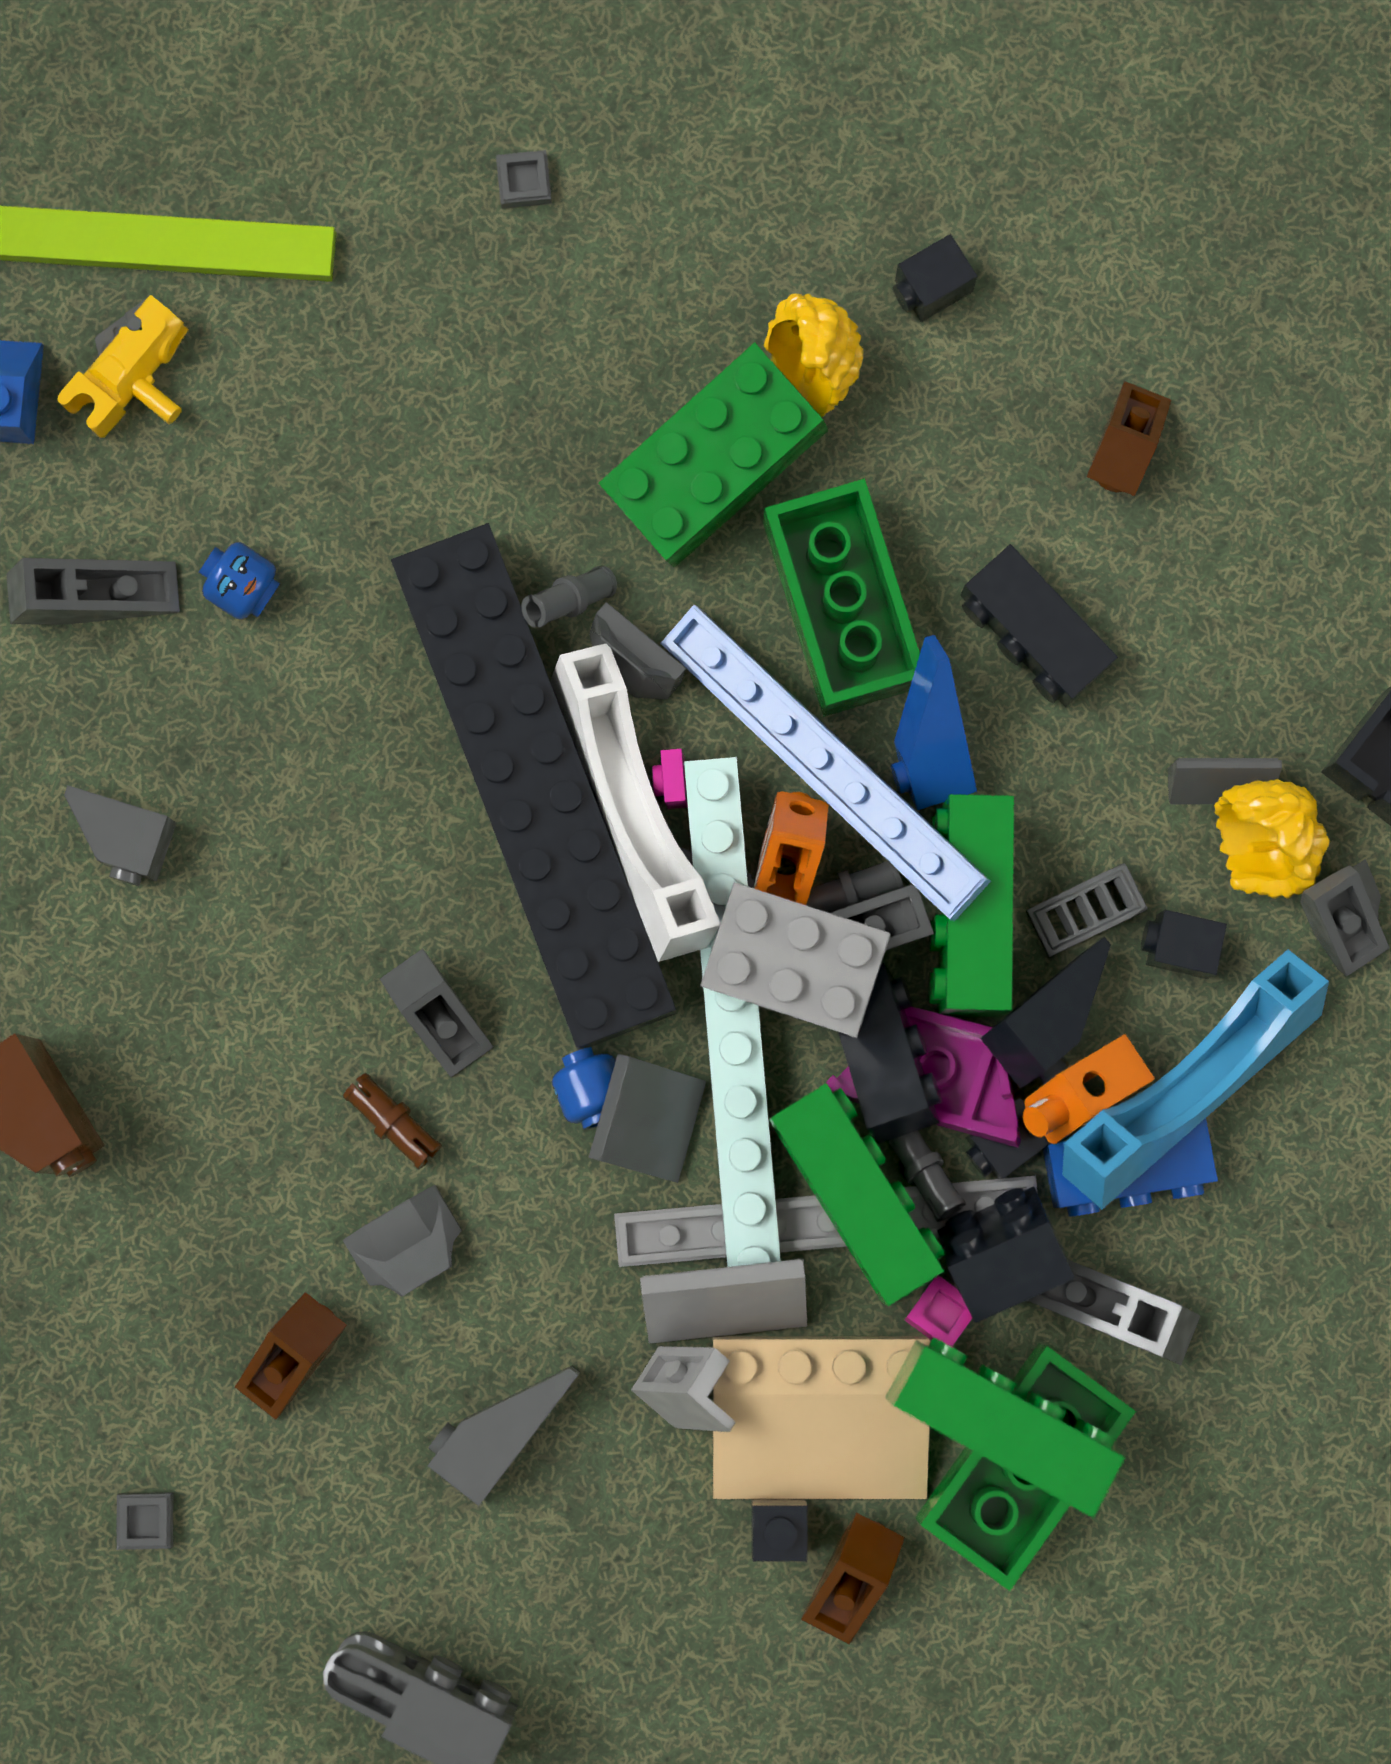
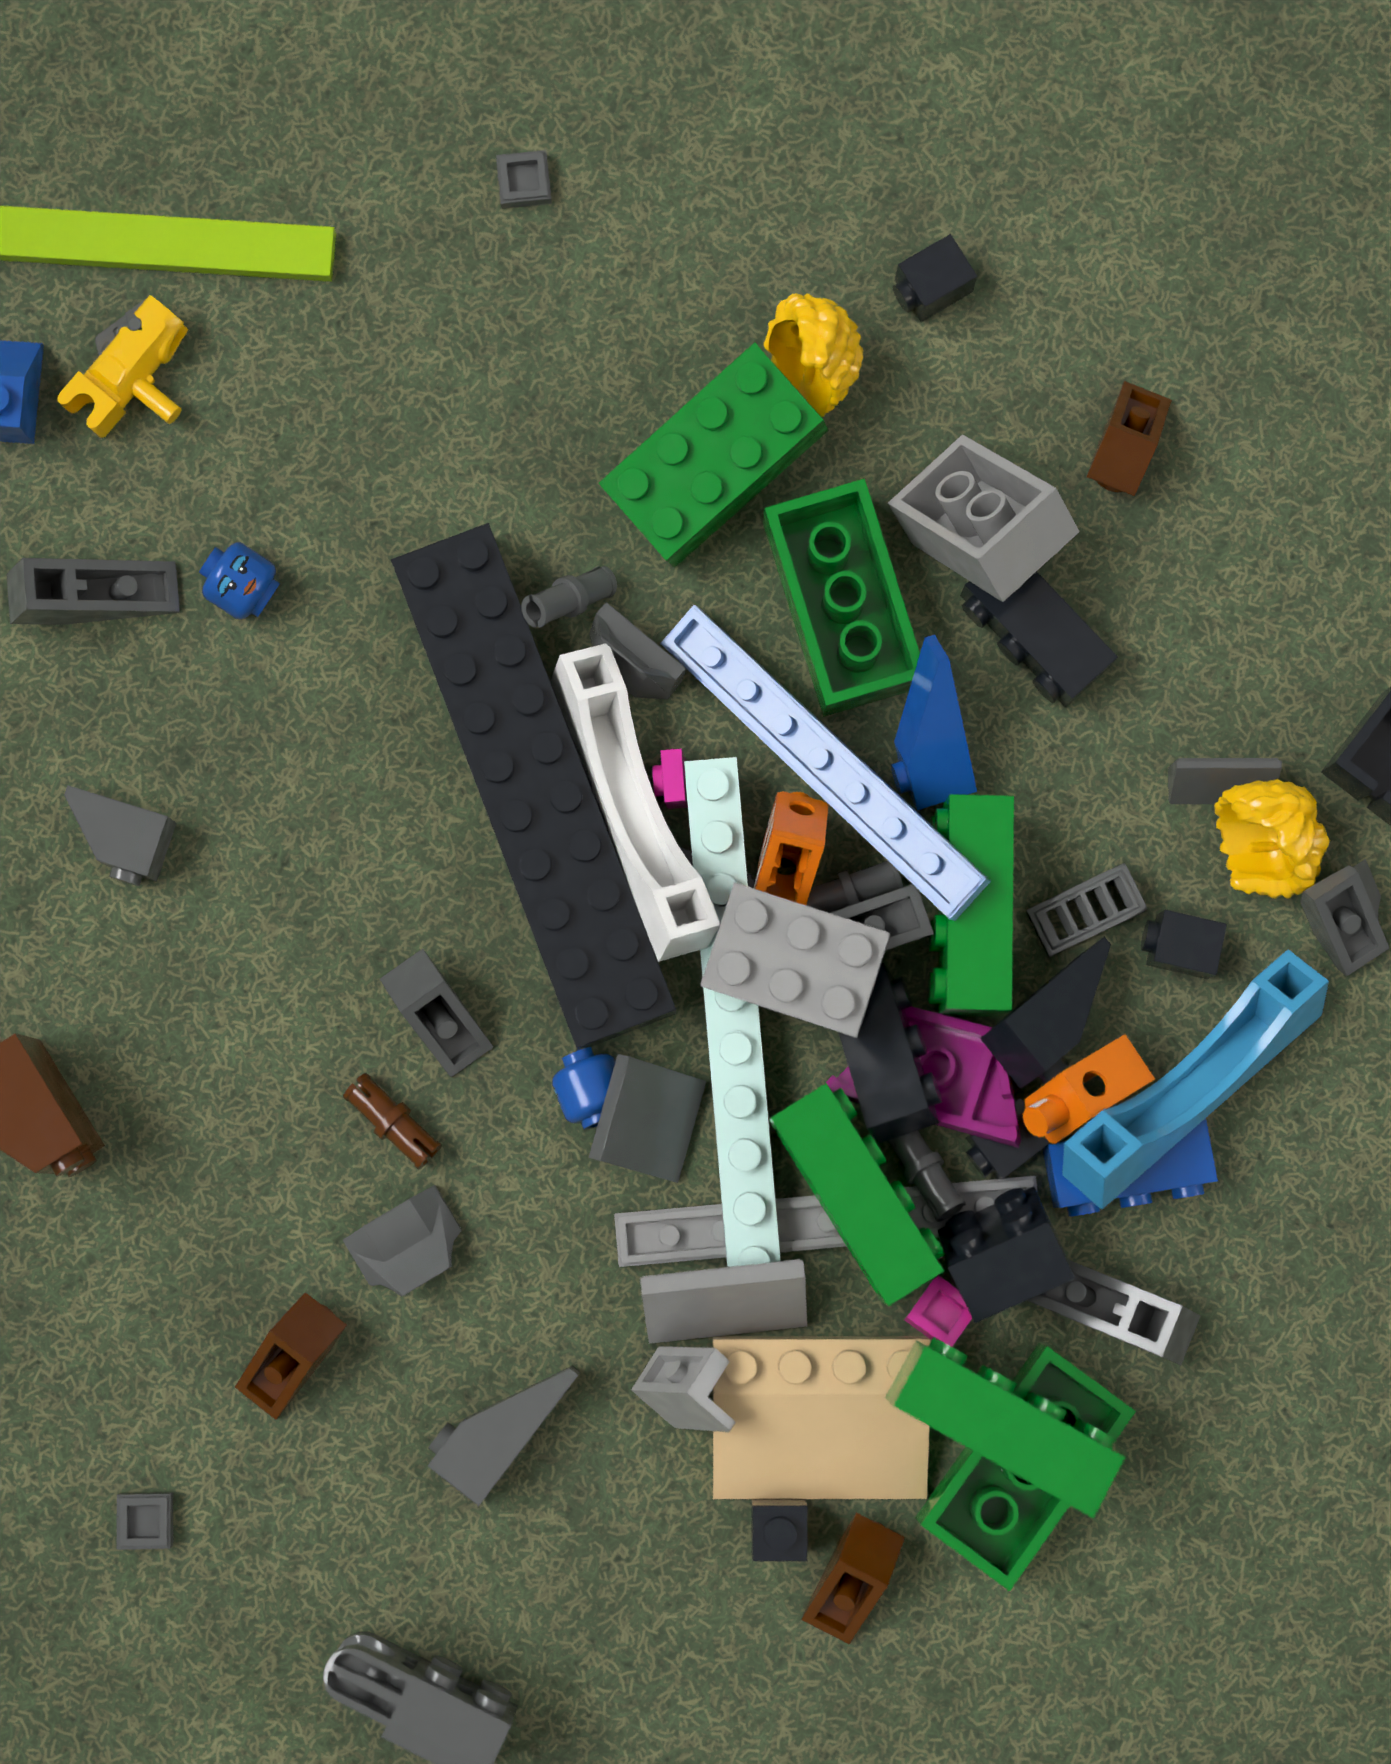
none -> light grey brick [888,434,1080,602]

